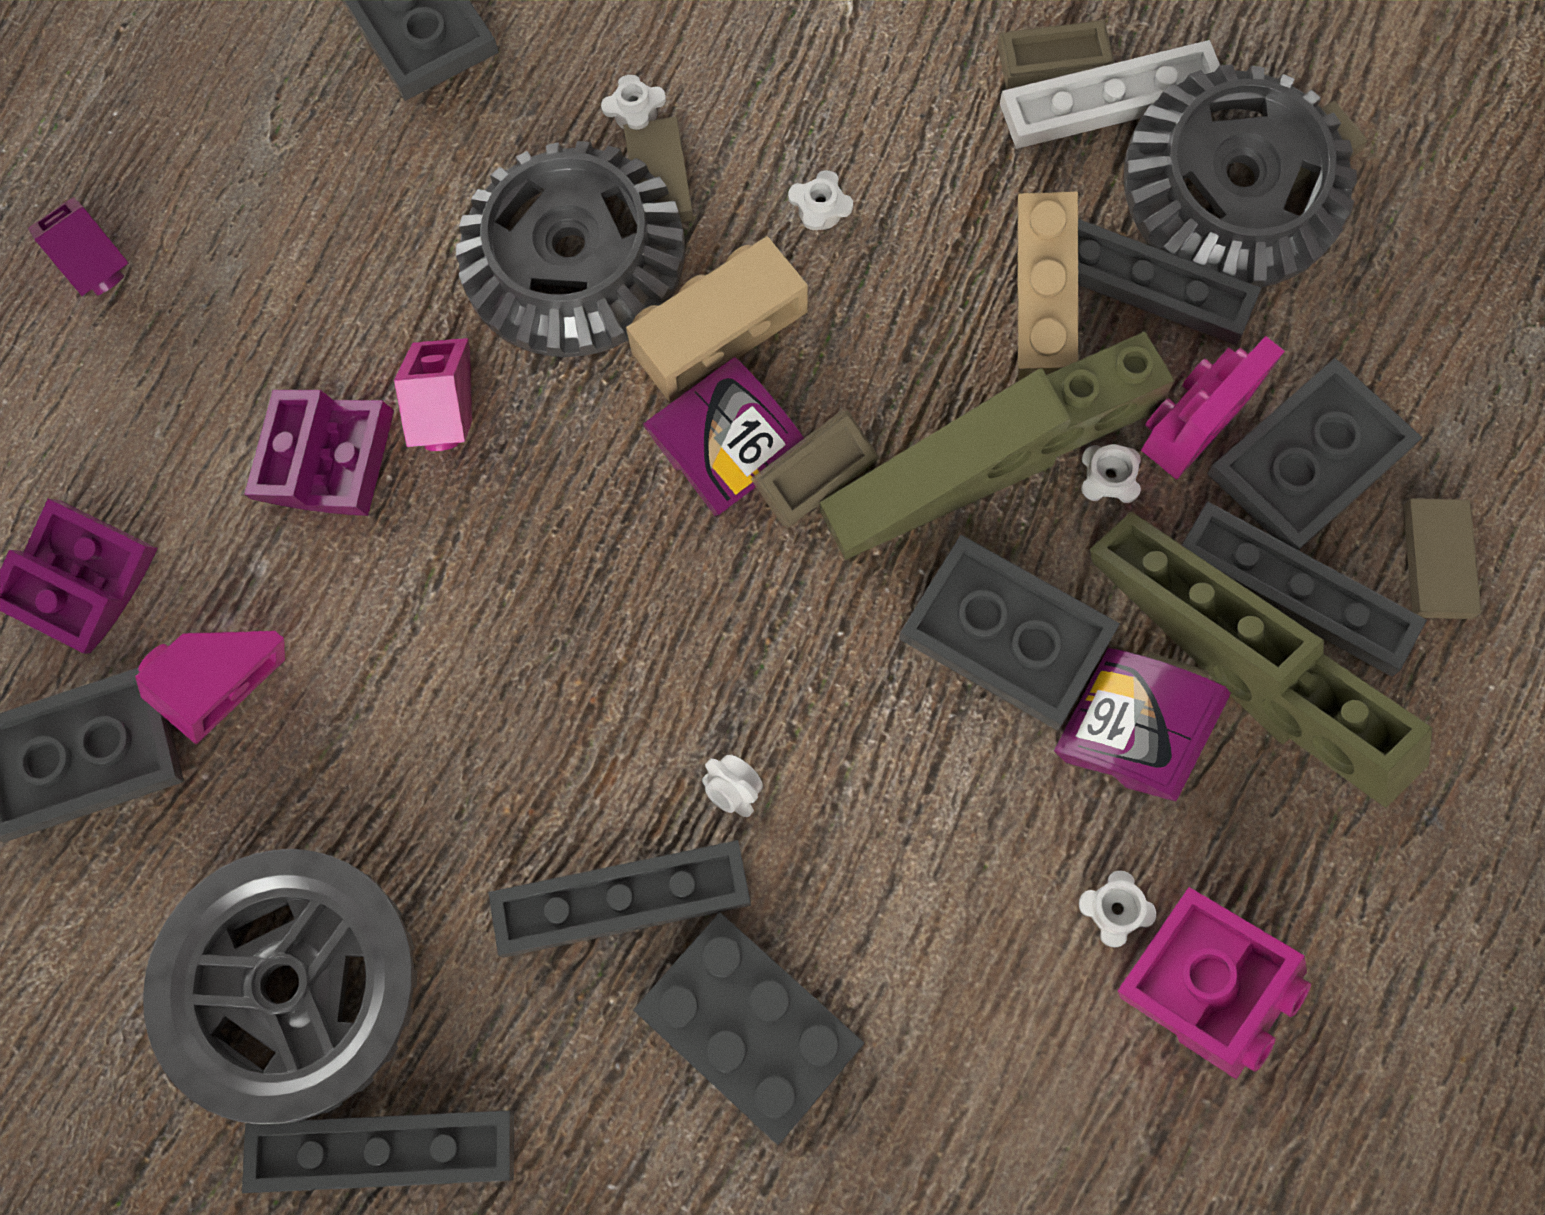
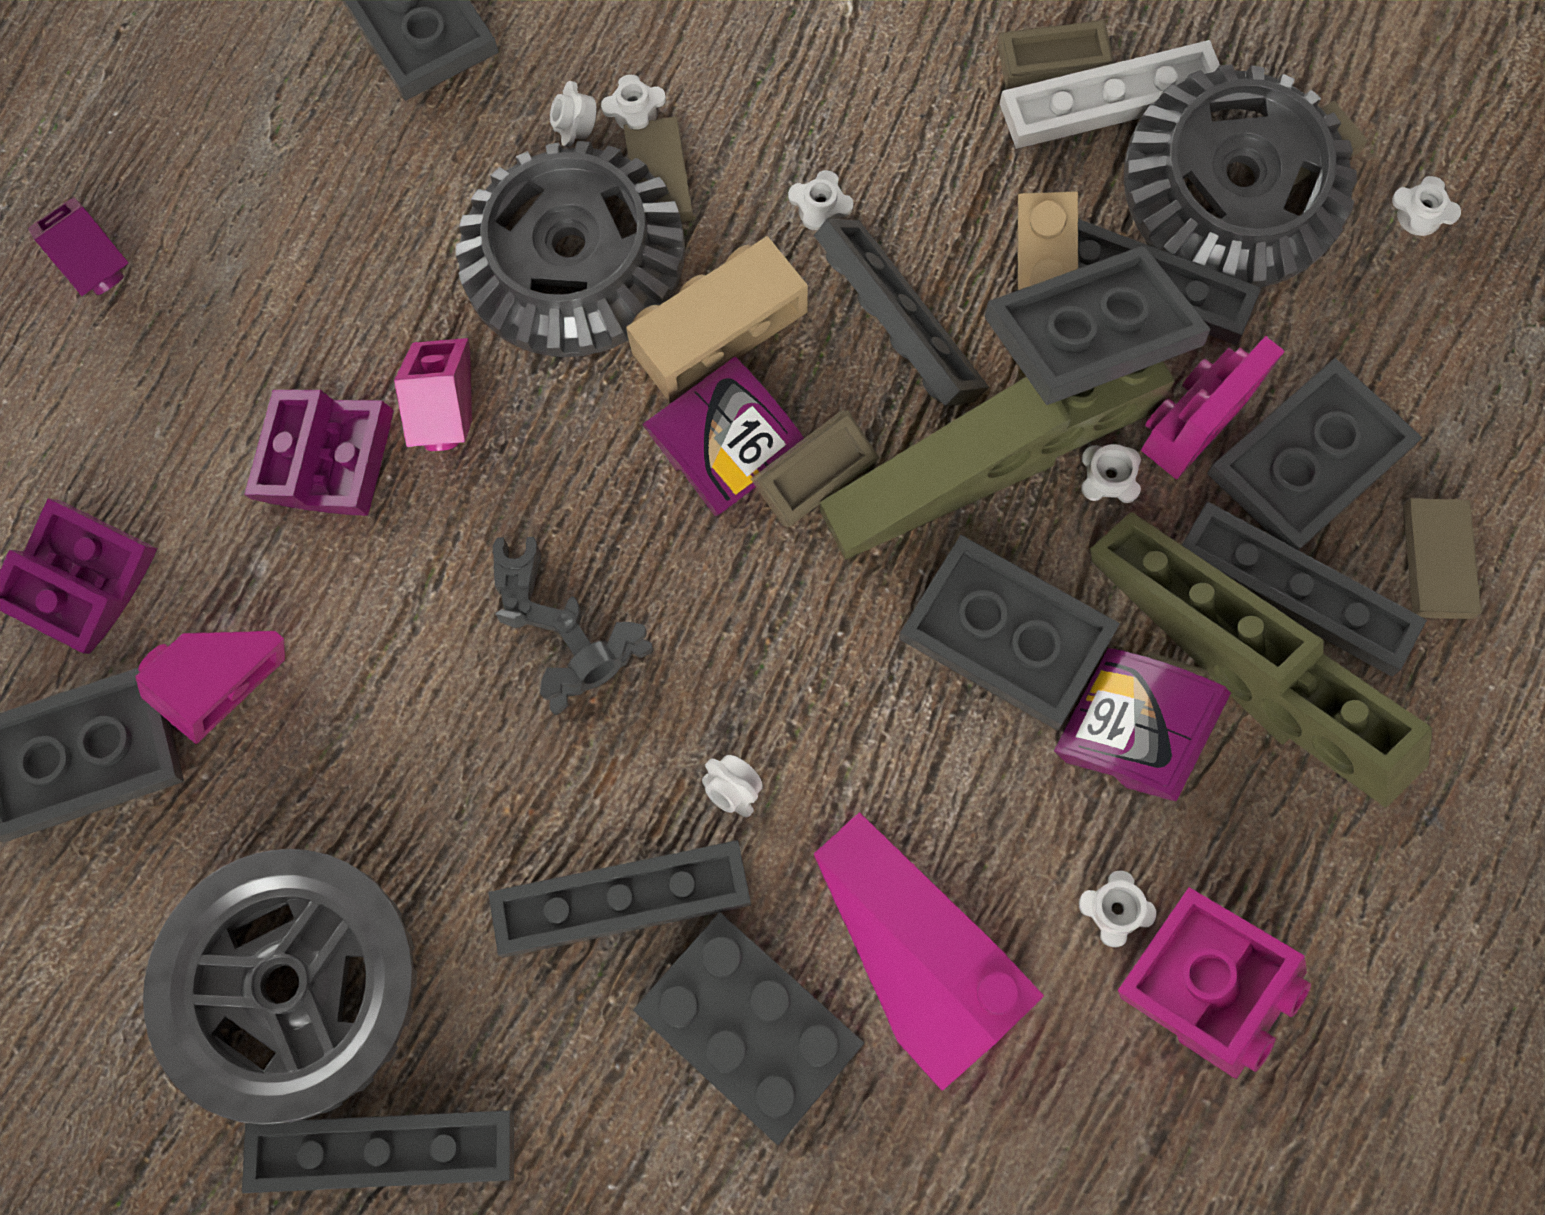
none -> dark grey piece [492,537,654,715]
none -> white plate [550,81,596,147]
none -> dark grey plate [814,219,989,406]
none -> dark pink wedge [814,812,1044,1091]
none -> dark grey plate [985,245,1211,405]
none -> white plate [1392,176,1461,236]

